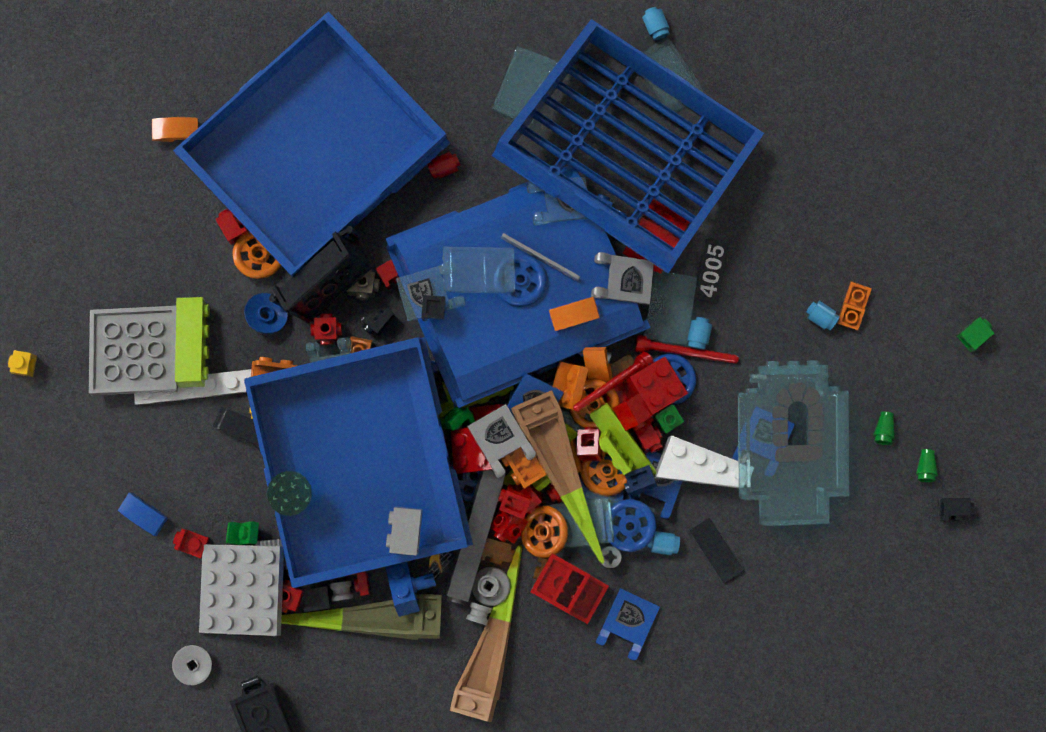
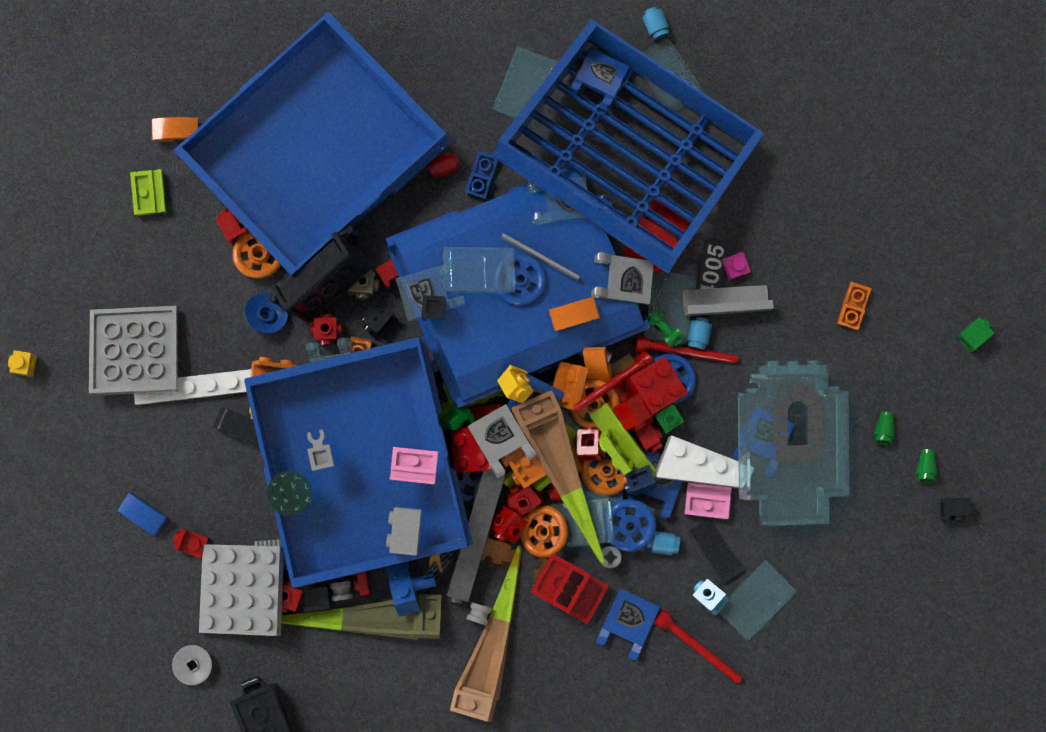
lime brick [175,297,210,388] -> none
green bracket [226,521,259,546] -> none
light grey piece [472,567,510,606] -> none
red bracket [498,484,532,519] -> none
dark azure brick [806,300,840,331] -> none
none -> lime plate [130,169,167,216]
none -> light grey plate [307,429,335,471]
none -> bright pink plate [390,447,439,484]
none -> blue slope [465,151,498,199]
none -> yellow brick [497,365,533,404]
none -> blue flag [568,48,629,112]
none -> green bar [647,309,684,348]
none -> red piece [653,609,743,684]
none -> light grey panel [682,285,774,317]
none -> bright pink plate [684,482,732,519]
none -> brick [693,579,730,616]
none -> clear light blue piece [719,560,796,641]
none -> dark pink plate [721,252,751,280]

